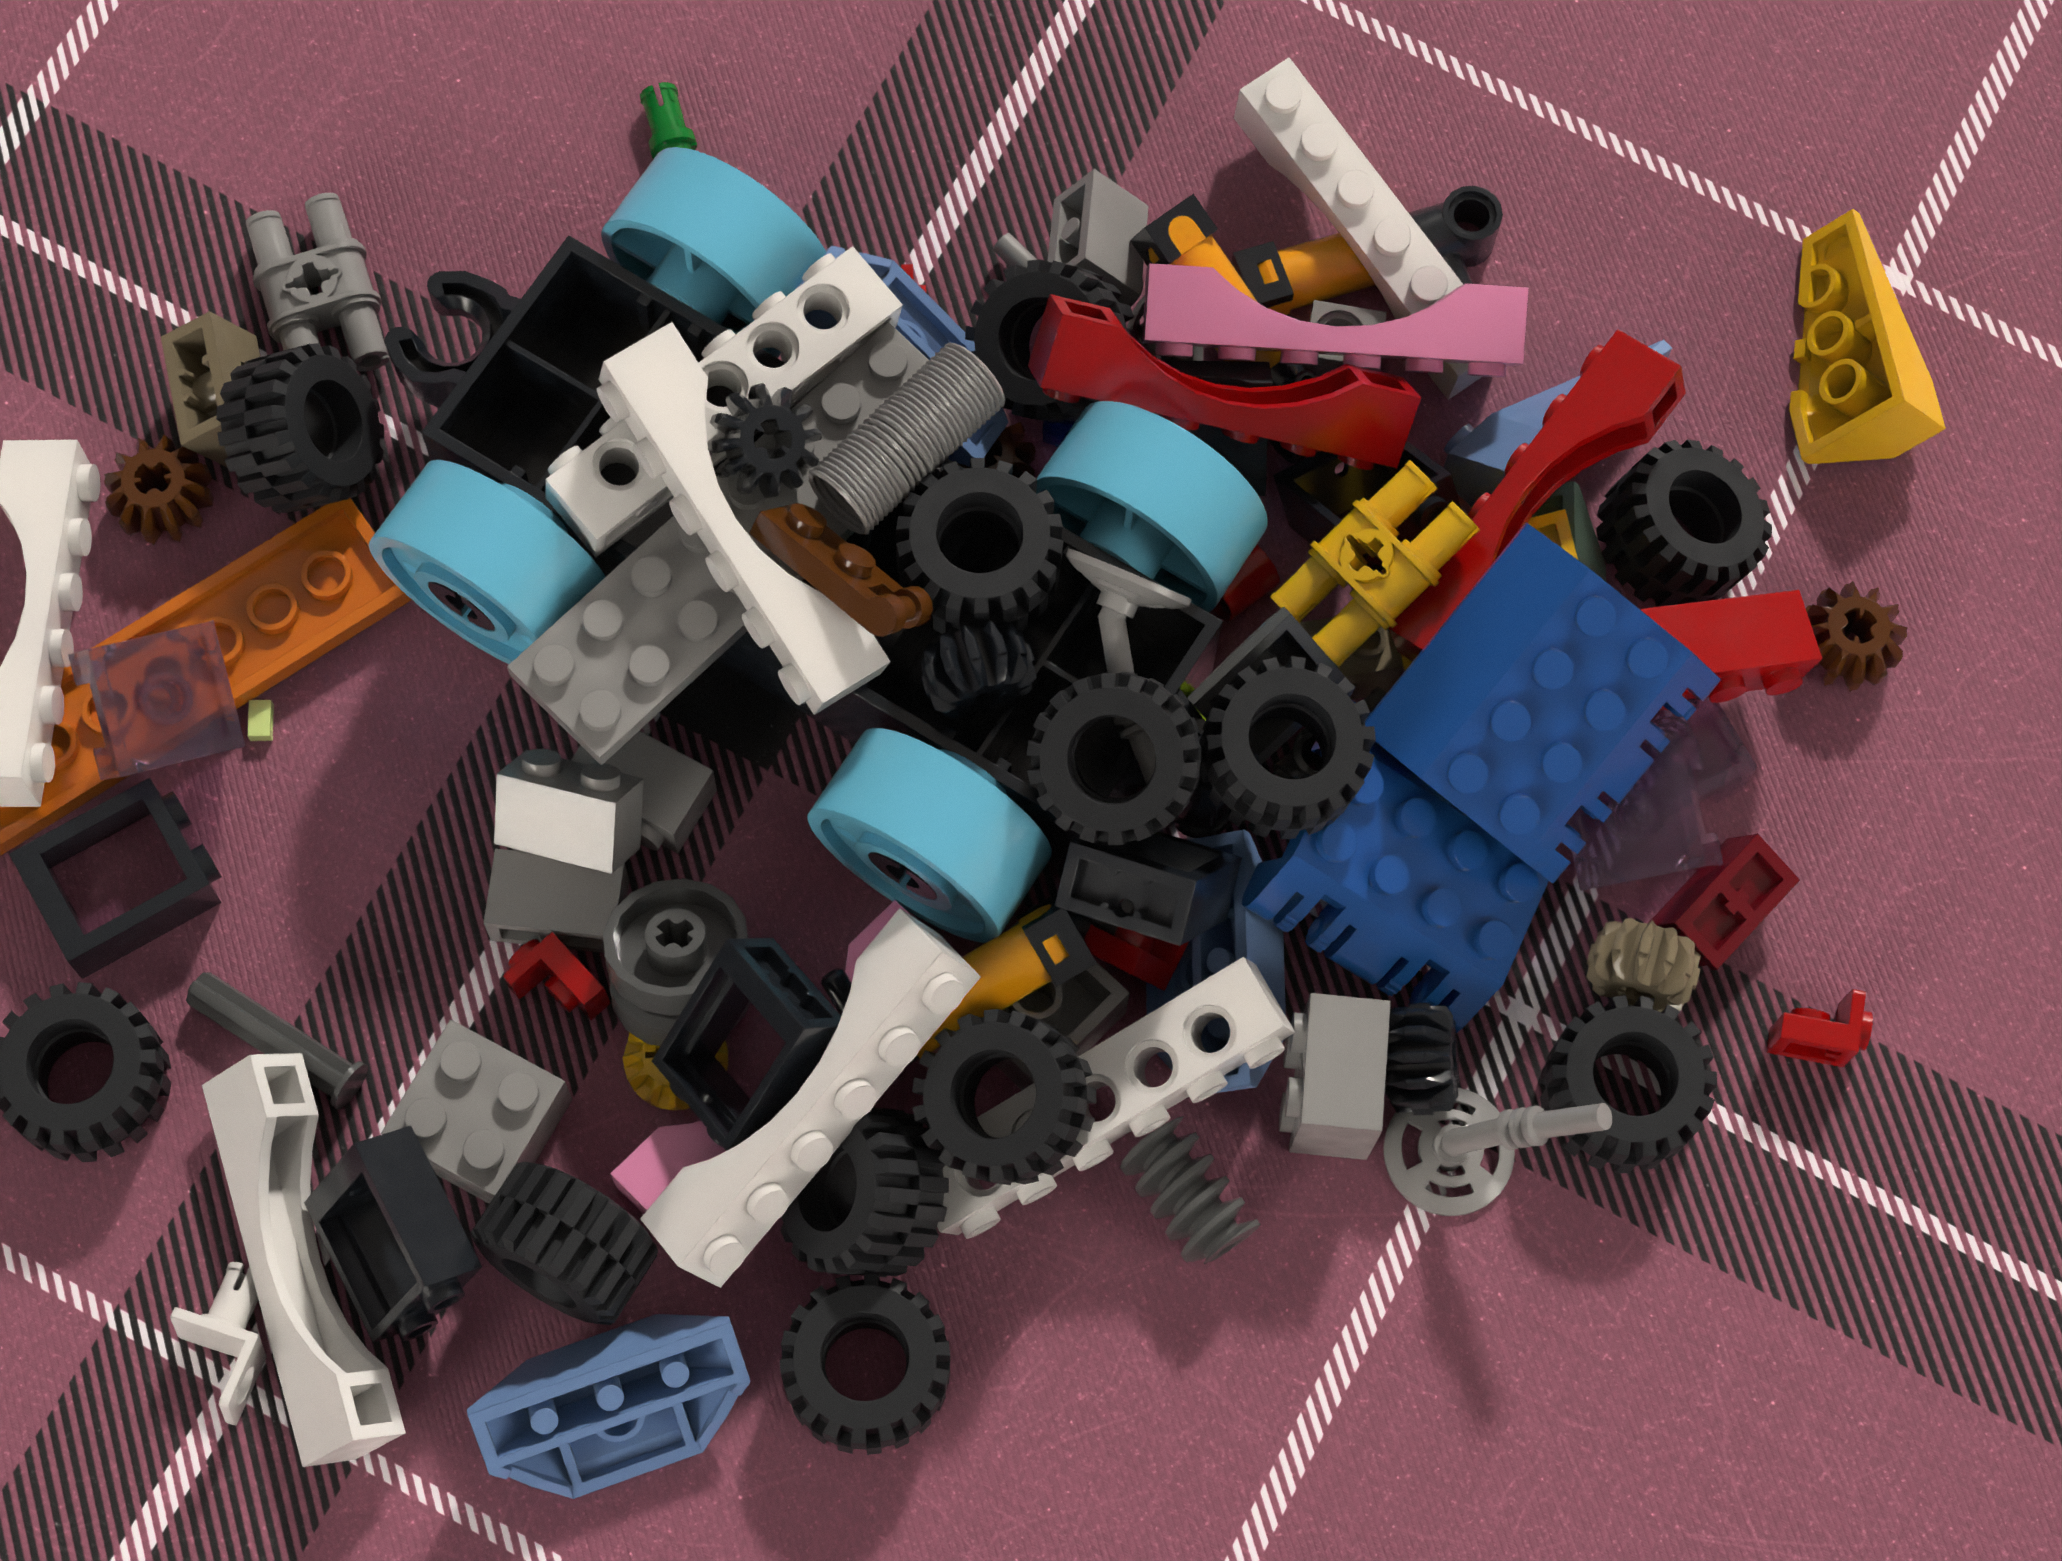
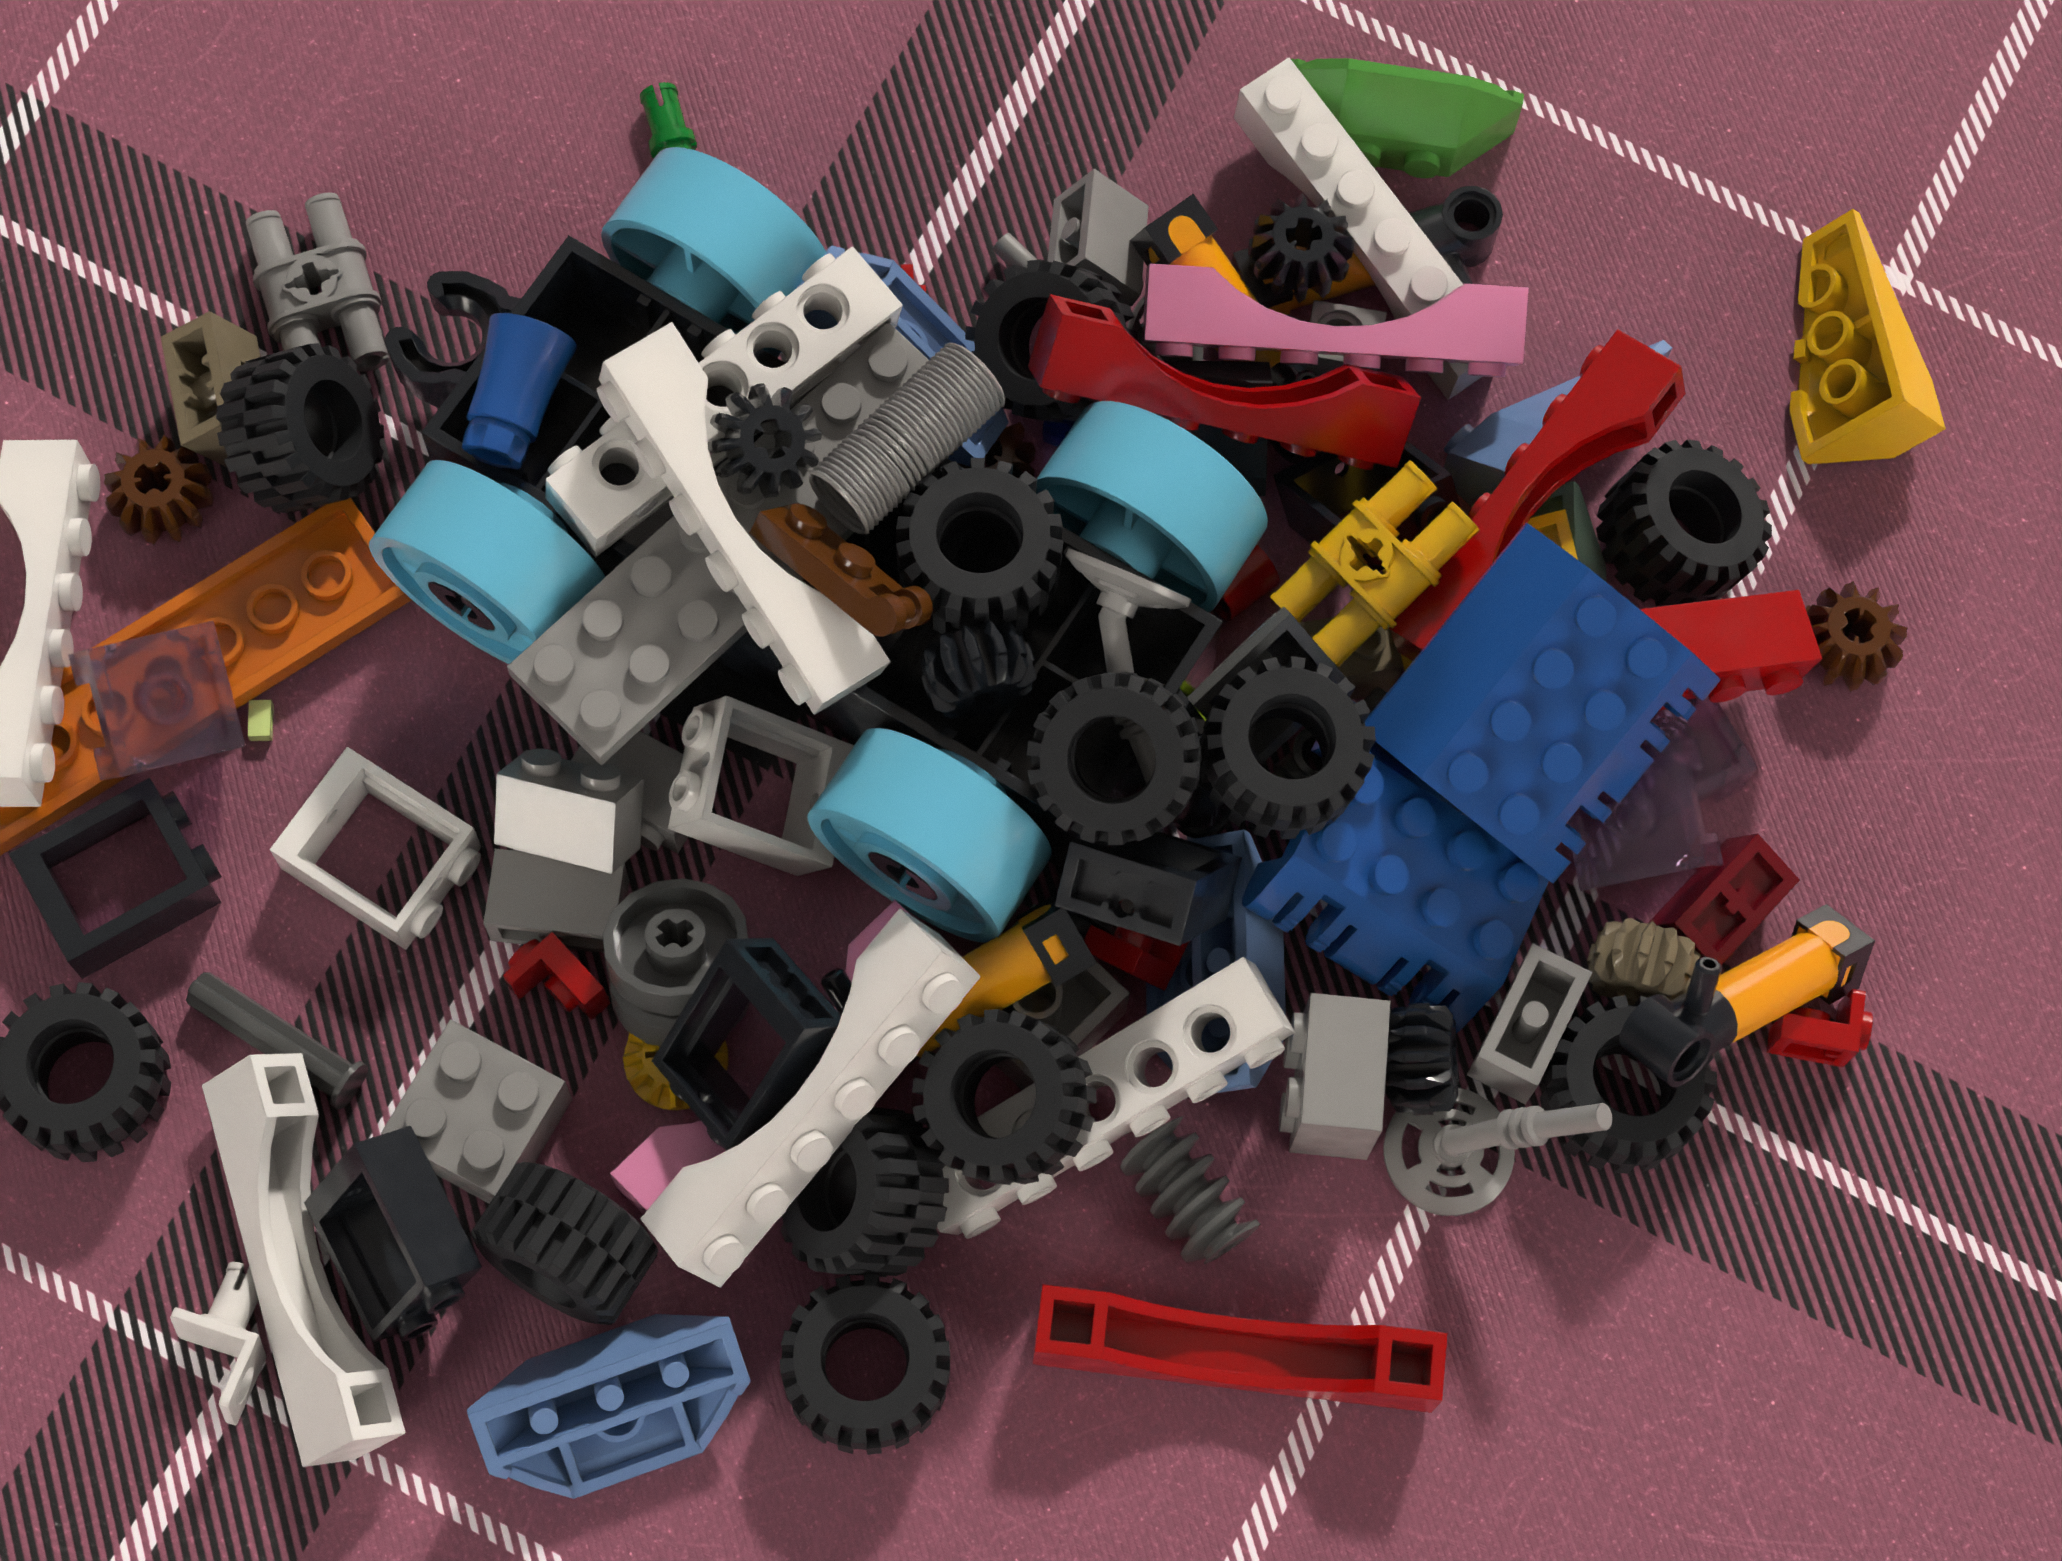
none -> white window [270,747,481,950]
none -> blue plant [462,313,577,470]
none -> white window [668,696,854,876]
none -> red arch [1032,1284,1448,1413]
none -> black gear [1248,193,1354,304]
none -> bright green wedge [1291,58,1524,178]
none -> light grey brick [1467,943,1592,1104]
none -> piece [1619,904,1875,1087]

